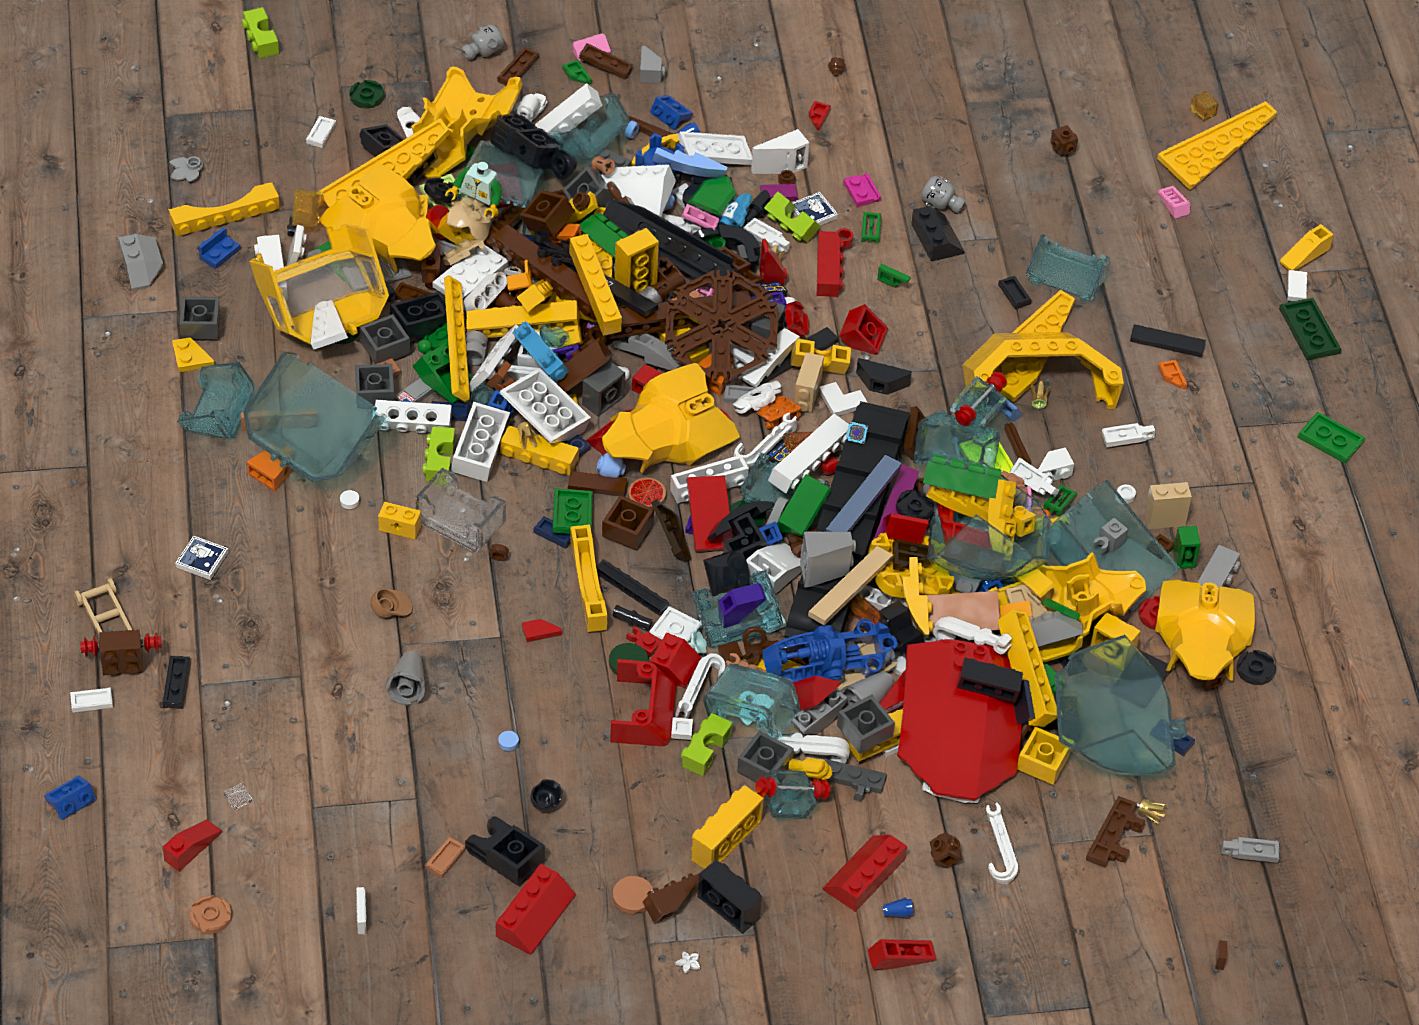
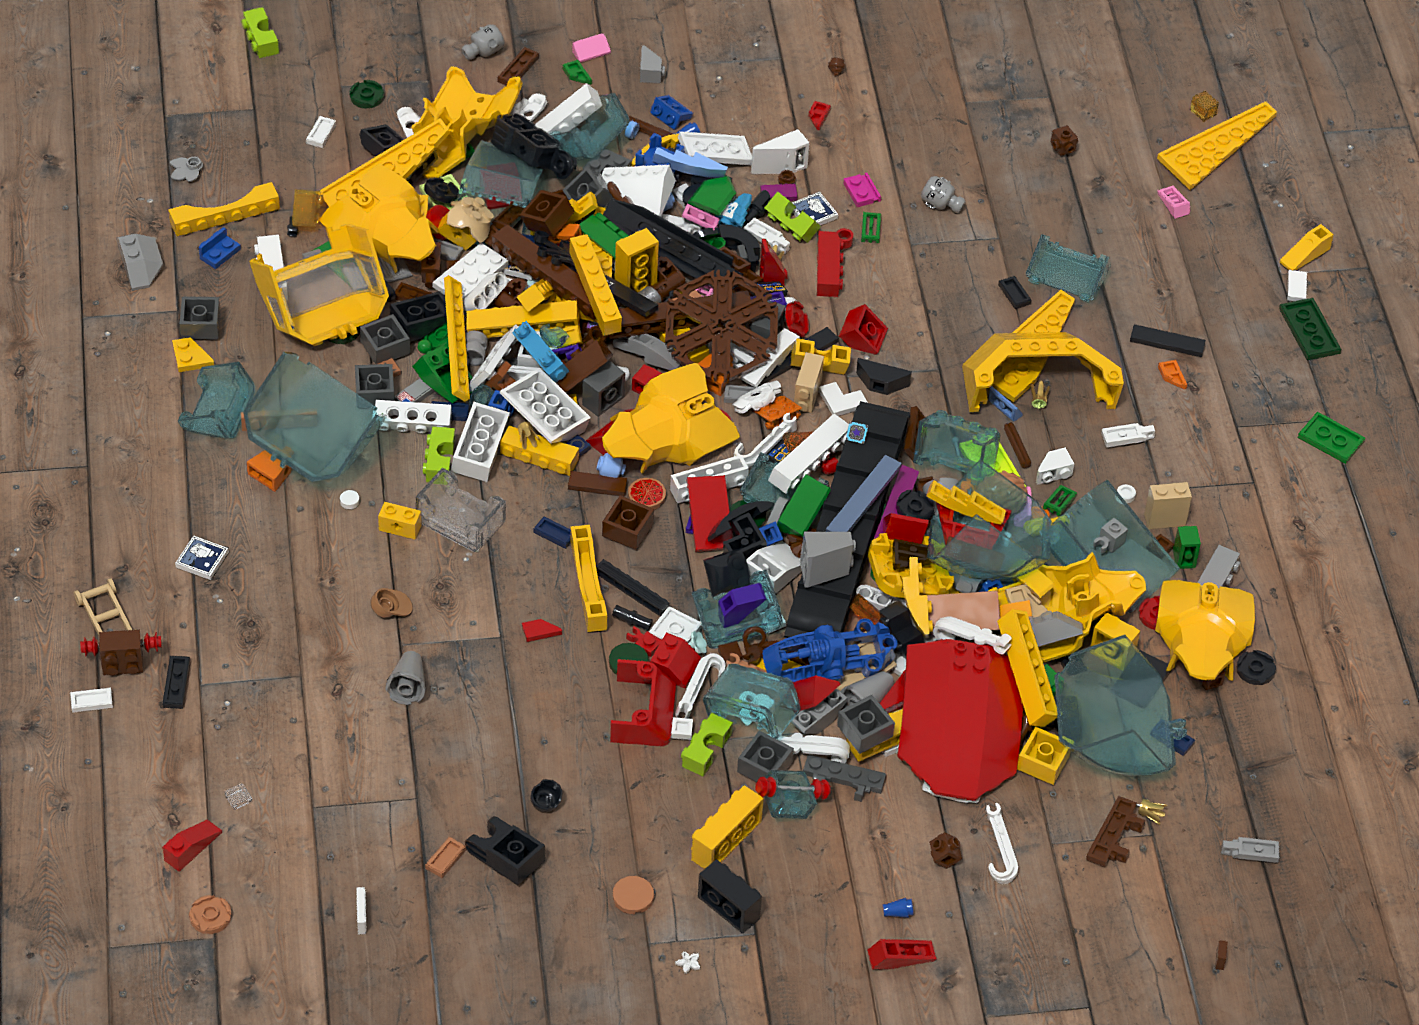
blue bracket [44,775,96,819] -> none
white tile [287,225,306,265] -> none
white wing [311,300,348,349] -> none
tan wing [441,239,485,265] -> none
torso [445,162,503,218] -> none
reddish brown tile [489,544,509,561] -> none
red slope [495,864,576,955] -> none
light blue tile [498,731,519,751] -> none
light orange bracket [507,260,532,291] -> none
white brick [516,94,539,119] -> none
green tile [552,488,593,534] -> none
reddish brown plate [573,192,590,210] -> none
reddish brown tile [579,43,633,79] -> none
nougat bush [592,156,615,175] -> none
reddish brown slope [643,873,699,923] -> none
dark brown wing [651,499,691,563] -> none
yellow arm [789,757,832,779] -> none
tan tile [808,546,893,625] -> none
red slope [823,835,907,912] -> none
green tile [877,264,911,287] -> none
black slope [911,206,965,262] -> none
green windscreen [923,454,1004,499] -> none
clear light blue brick [950,372,1007,432] -> none
black brick [957,658,1023,703] -> none
yellow slope [988,479,1017,560] -> none
white hinge [1009,458,1059,497] -> none
yellow brick [1011,505,1036,537] -> none
black tile [1013,679,1035,724] -> none
green tile [1042,598,1080,621] -> none

